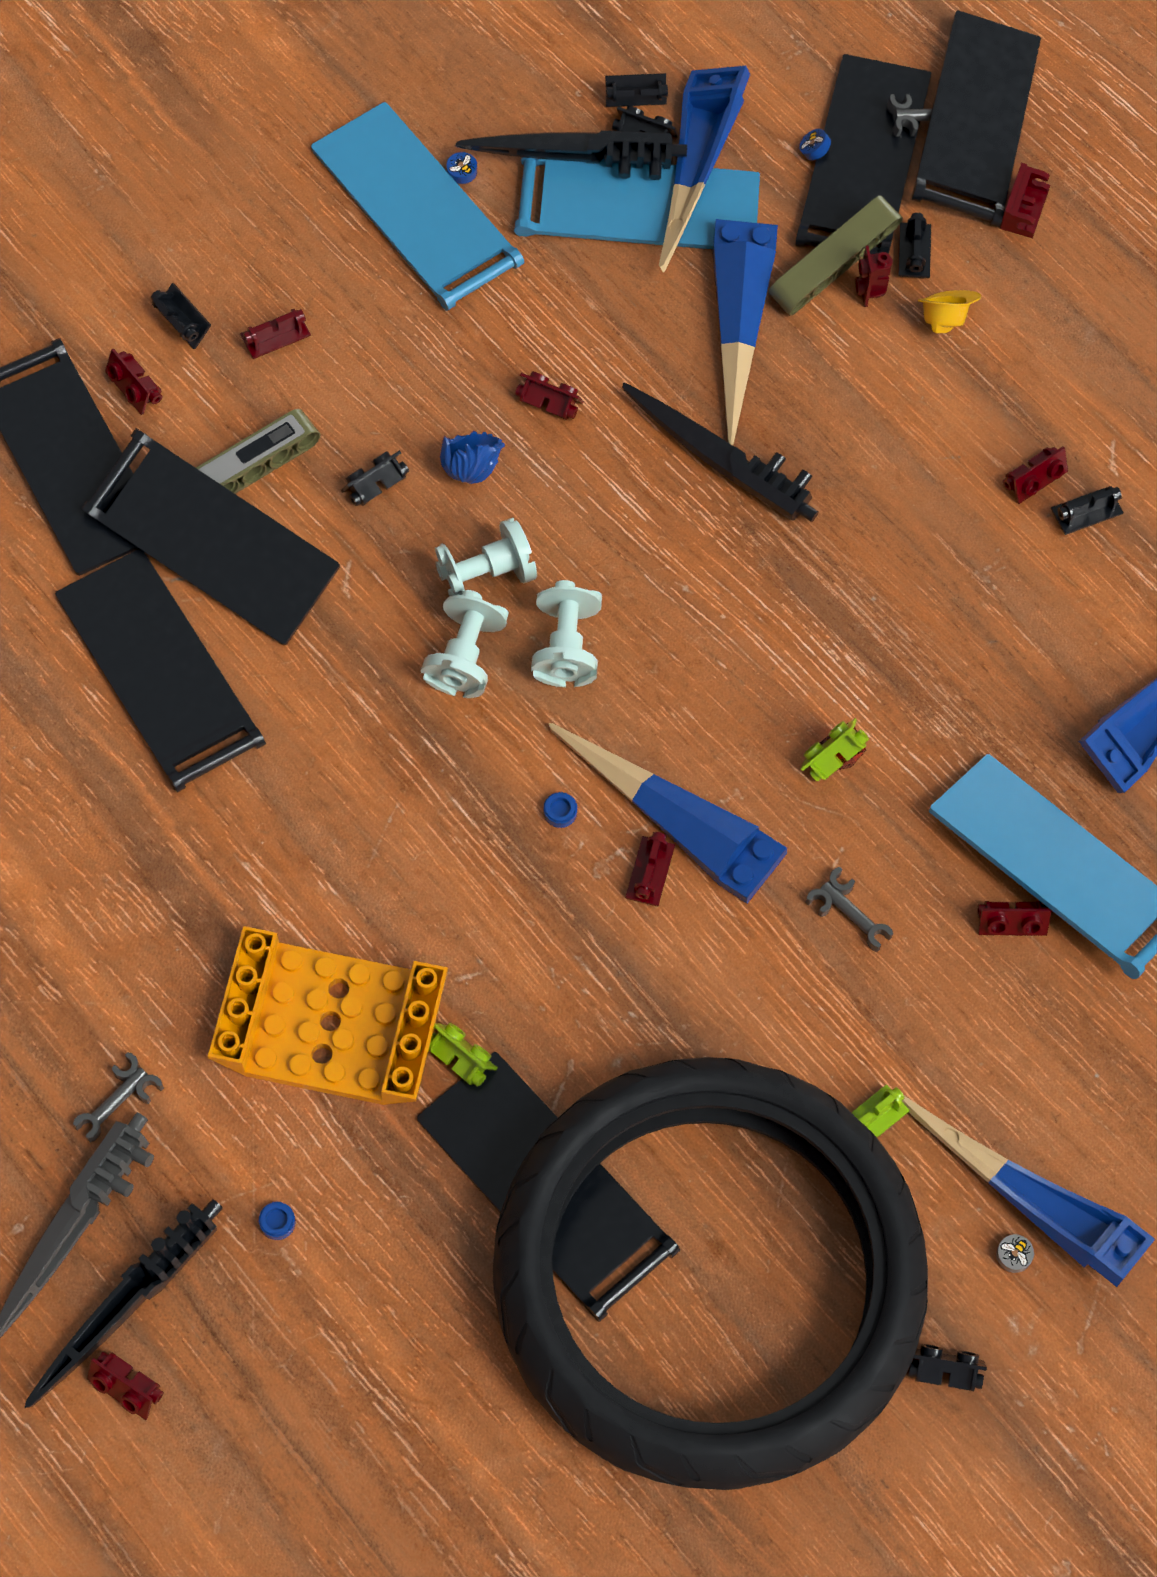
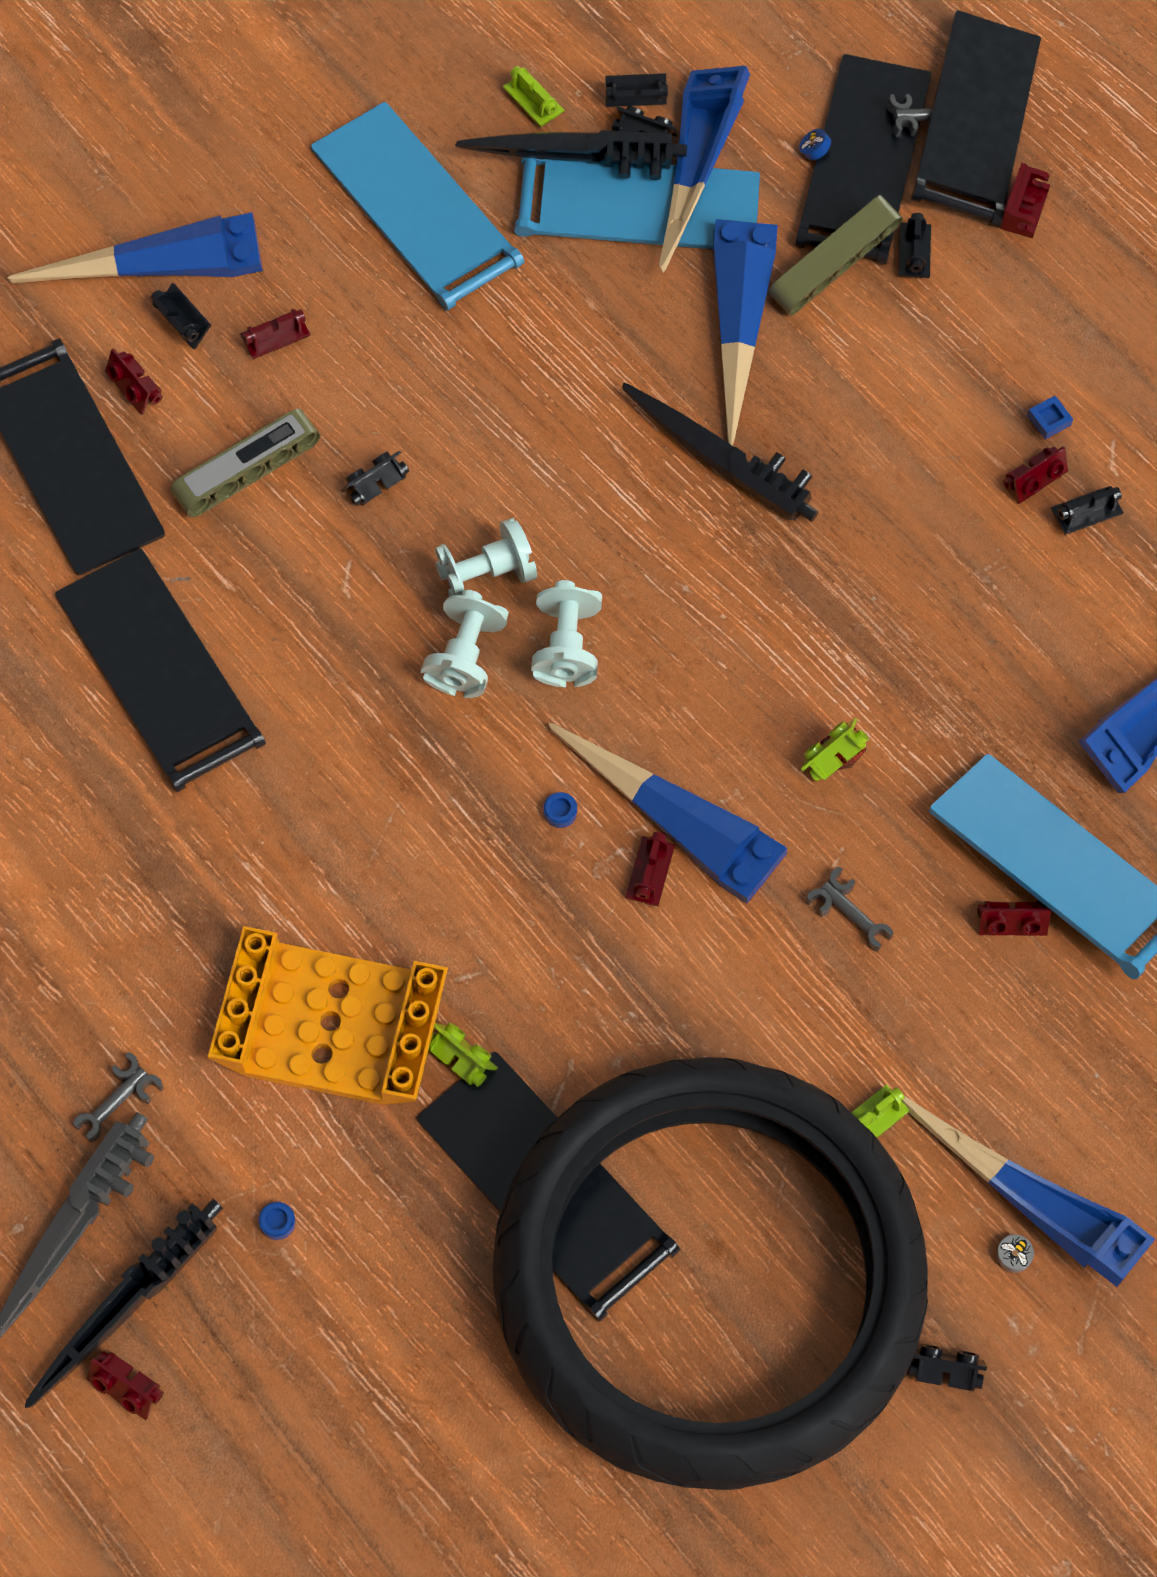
black flag [80,428,340,645] -> none
blue hair [440,430,505,484] -> none
blue tile [447,152,477,184] -> none
dark red hinge [515,371,584,420] -> none
dark red hinge [855,245,893,307] -> none
yellow piece [918,290,981,333] -> none
none -> blue plate [7,212,263,284]
none -> lime hinge [503,66,565,127]
none -> blue plate [1027,396,1073,440]

